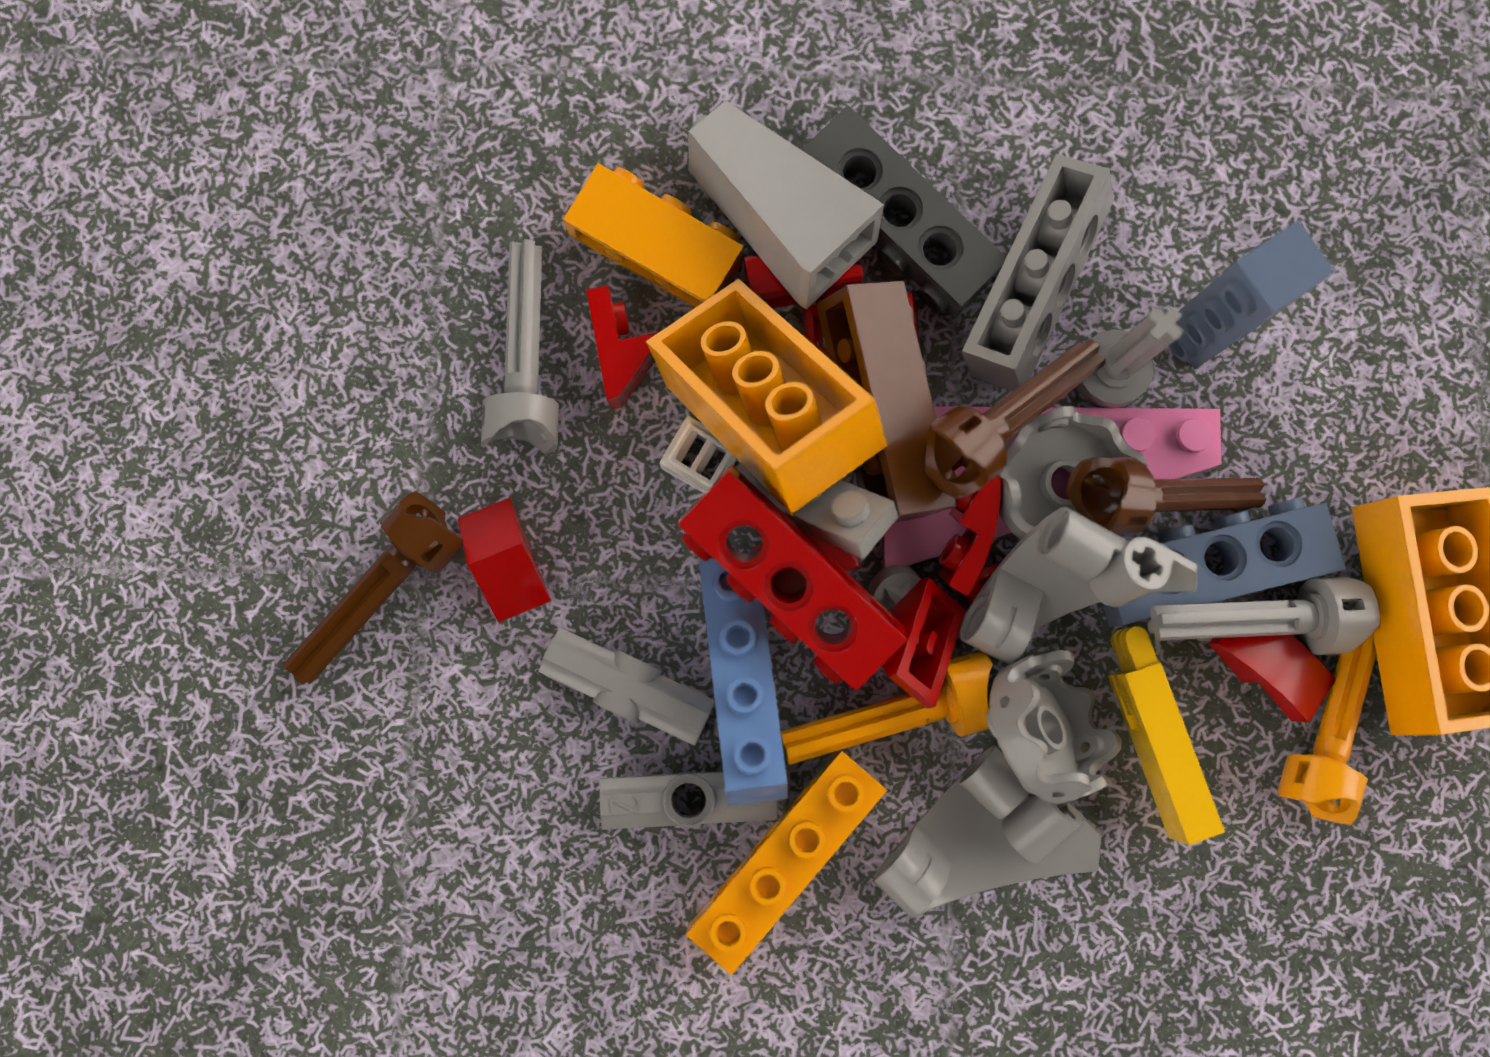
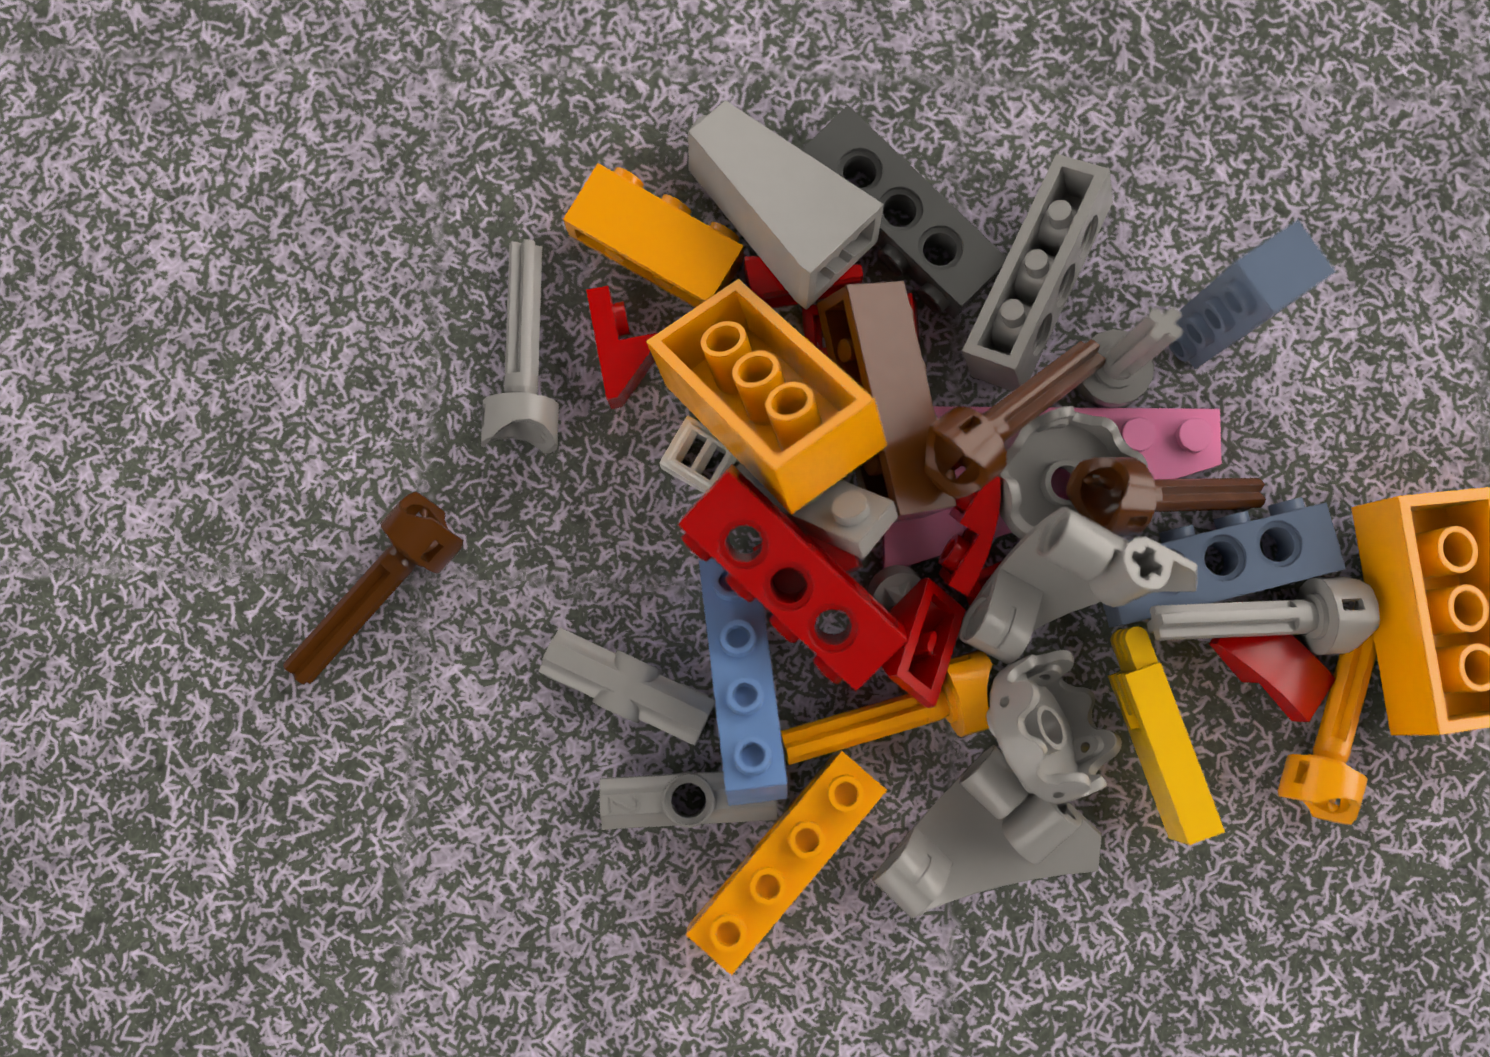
red slope [458,497,552,623] -> none

